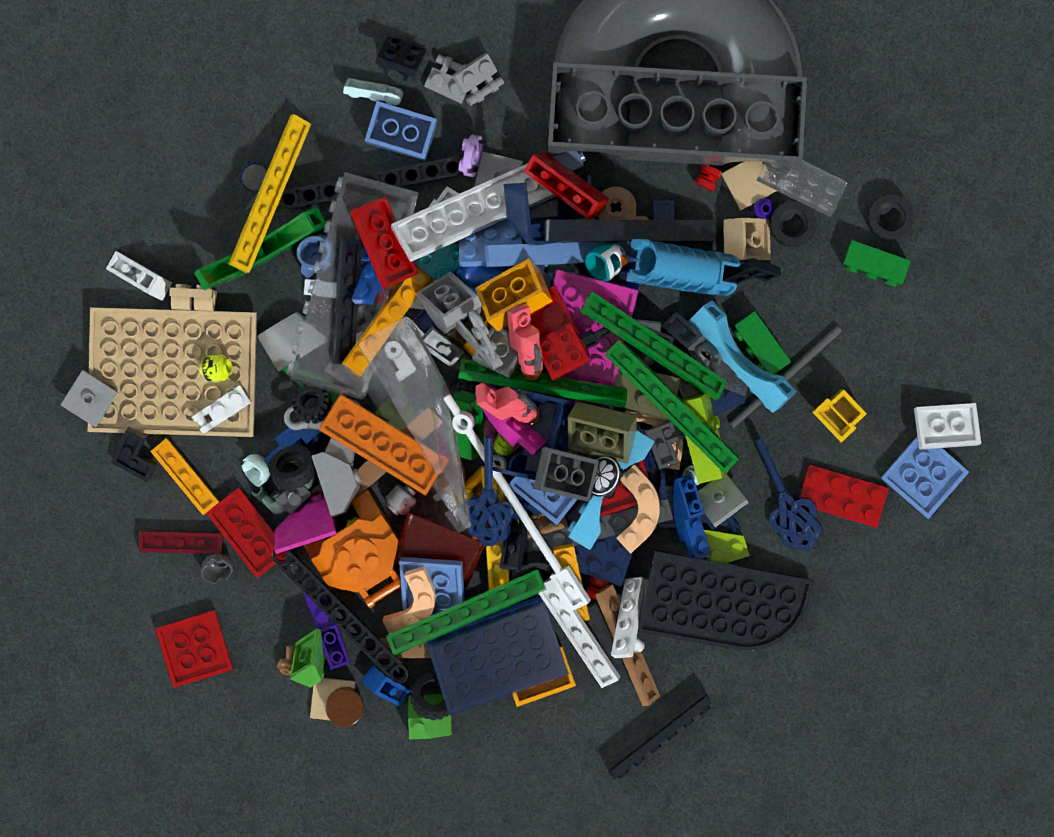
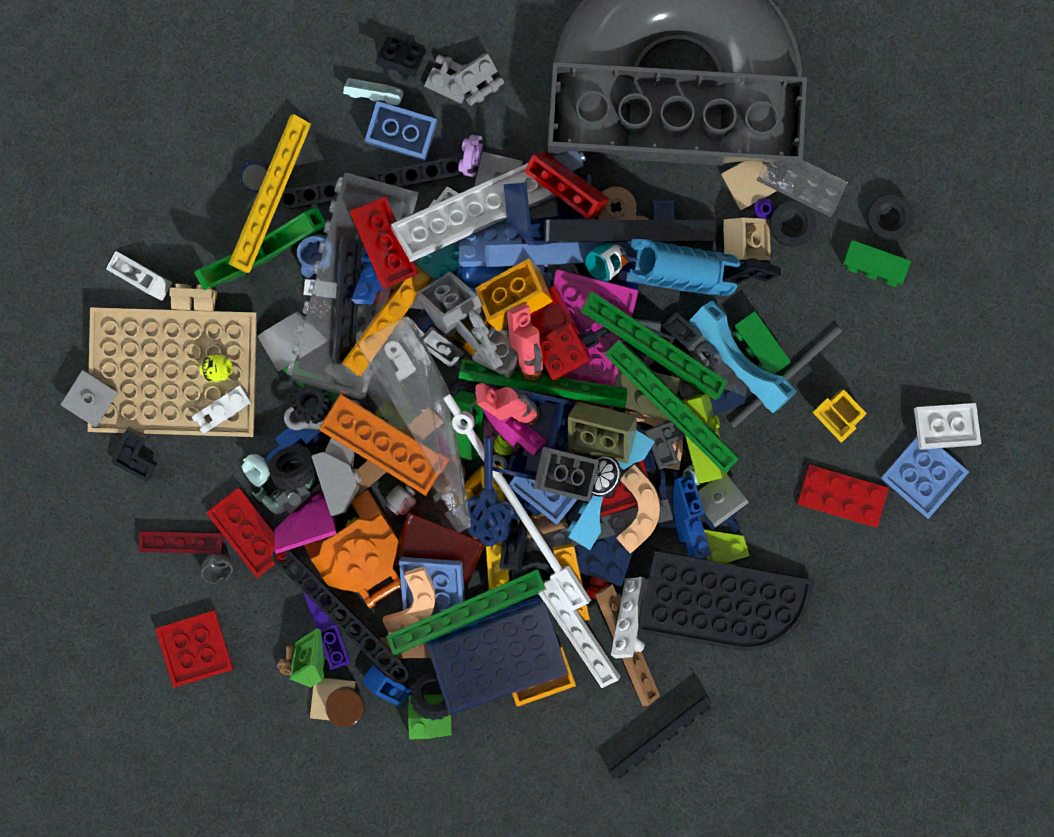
light orange plate [150,438,220,515] -> none
red wheel [695,164,722,192] -> none
dark blue piece [755,437,823,551] -> none

